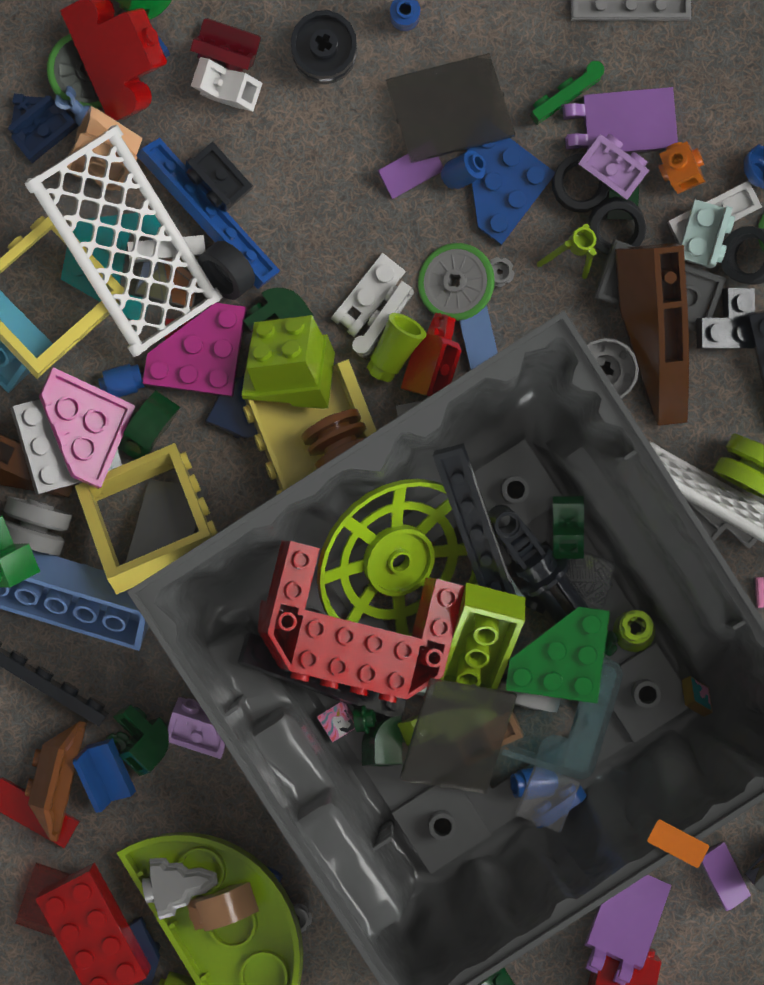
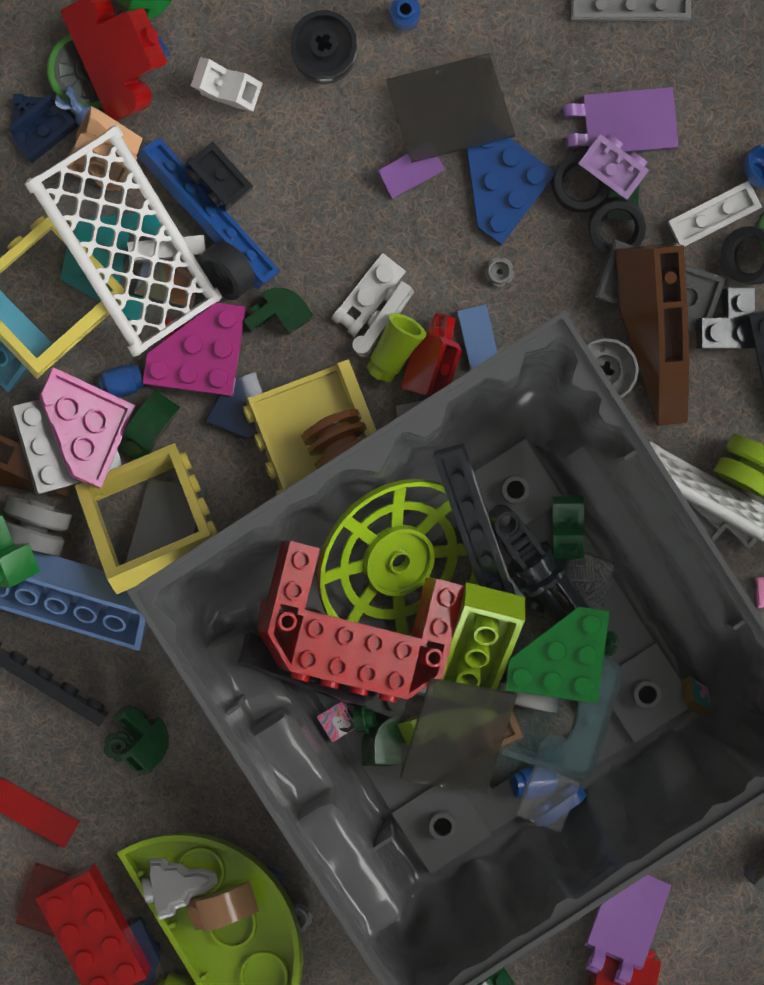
dark orange wedge [25,721,87,842] -> none
blue panel [73,738,136,813] -> none
lavender bracket [167,697,226,759] -> none
dark red bracket [190,18,261,72] -> none
lime piece [241,315,335,409] -> none
light grey wheel [418,243,495,321] -> none
blue brick [441,150,486,189] -> none
green plate [530,61,604,125] -> none
lime plant [537,224,597,279] -> none
lime plant [613,610,655,652] -> none
orange sticker [647,819,709,868] -> none
orange brick [658,141,706,194] -> none
light aqua bracket [681,199,735,268] -> none
medium lavender slope [701,841,751,911] -> none

